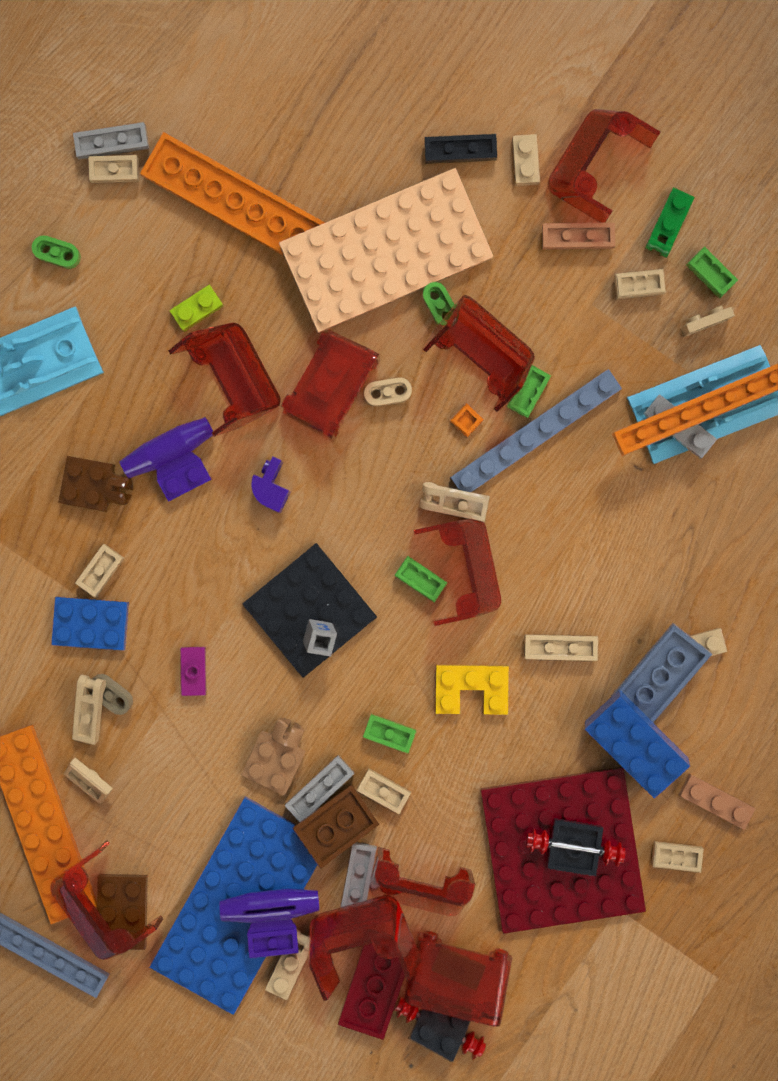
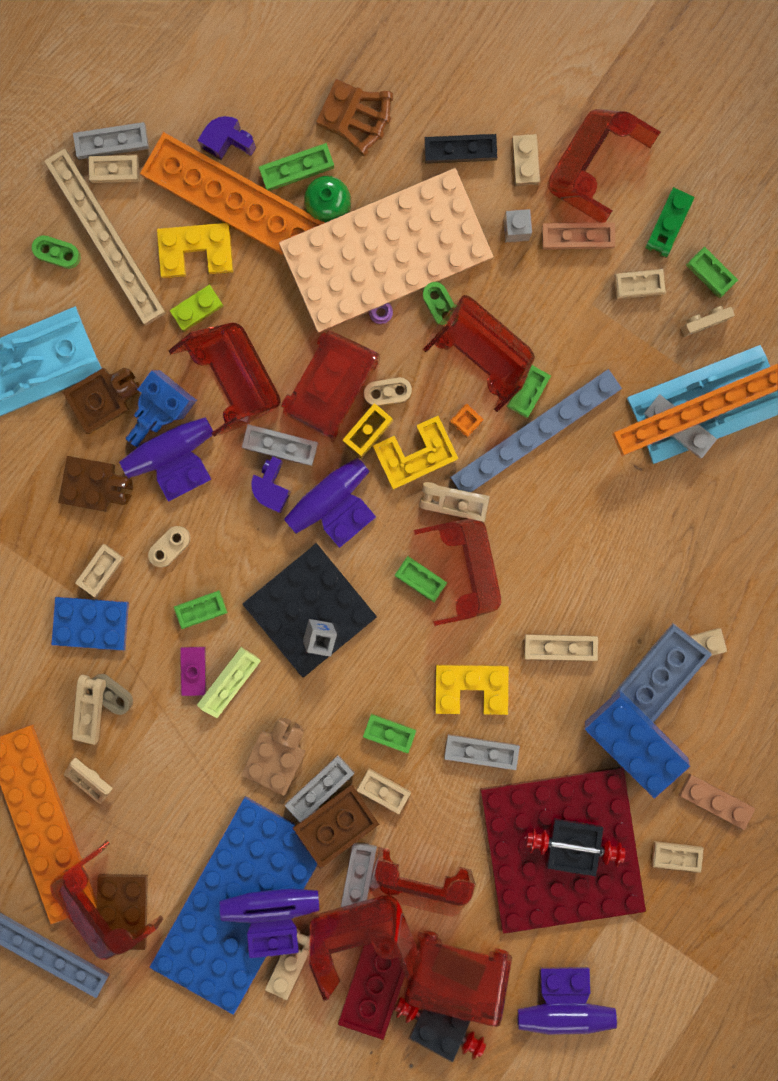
none -> tan plate [45,149,166,326]
none -> reddish brown plate [63,368,140,434]
none -> blue brick [126,370,197,447]
none -> tan plate [148,526,191,567]
none -> yellow plate [157,223,234,278]
none -> bright green plate [174,590,228,629]
none -> dark purple brick [197,116,256,160]
none -> yellowish green plate [197,647,261,718]
none -> light grey plate [242,424,318,466]
none -> bright green plate [259,143,335,191]
none -> dark purple plate [284,457,376,548]
none -> green cylinder [304,176,351,223]
none -> dark orange plate [316,79,393,157]
none -> yellow brick [343,403,393,458]
none -> medium lavender plate [369,303,393,324]
none -> yellow plate [373,416,459,490]
none -> light grey plate [444,734,520,770]
none -> light grey brick [503,209,532,243]
none -> dark purple plate [517,967,617,1035]

